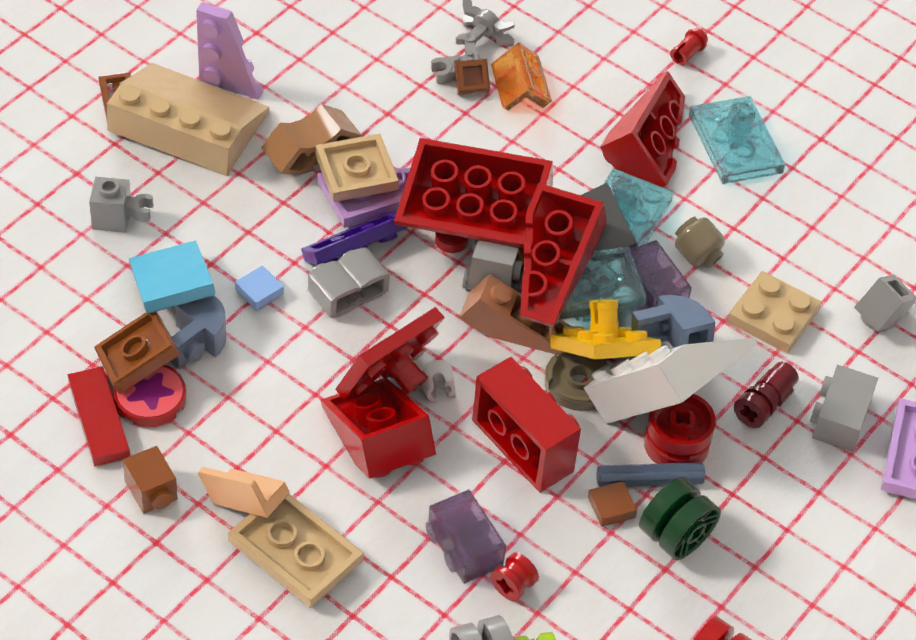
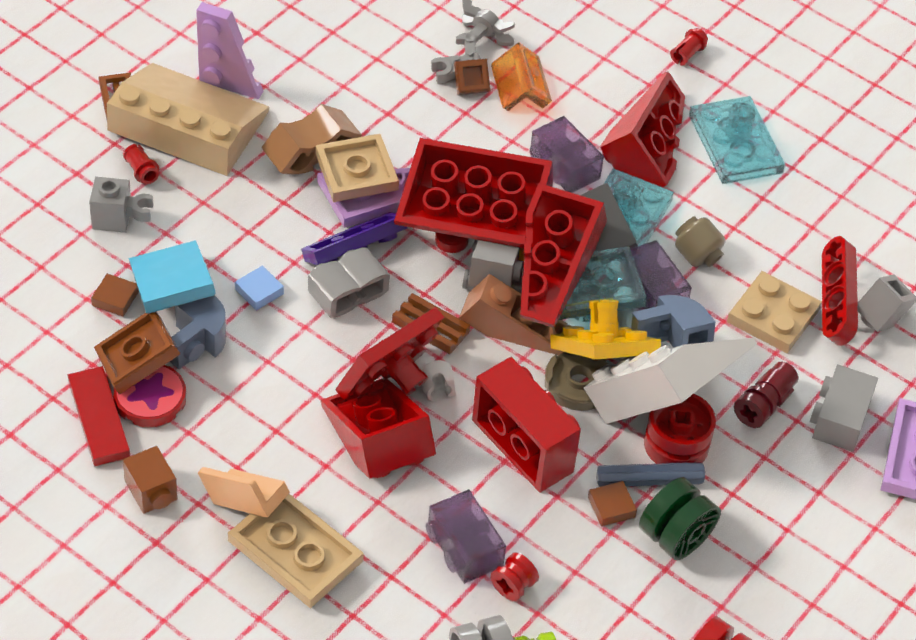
none -> dark orange tile [91,273,139,317]
none -> red pin [123,144,160,184]
none -> dark orange tile [392,293,470,355]
none -> clear purple brick [530,116,604,193]
none -> red beam [822,236,858,346]

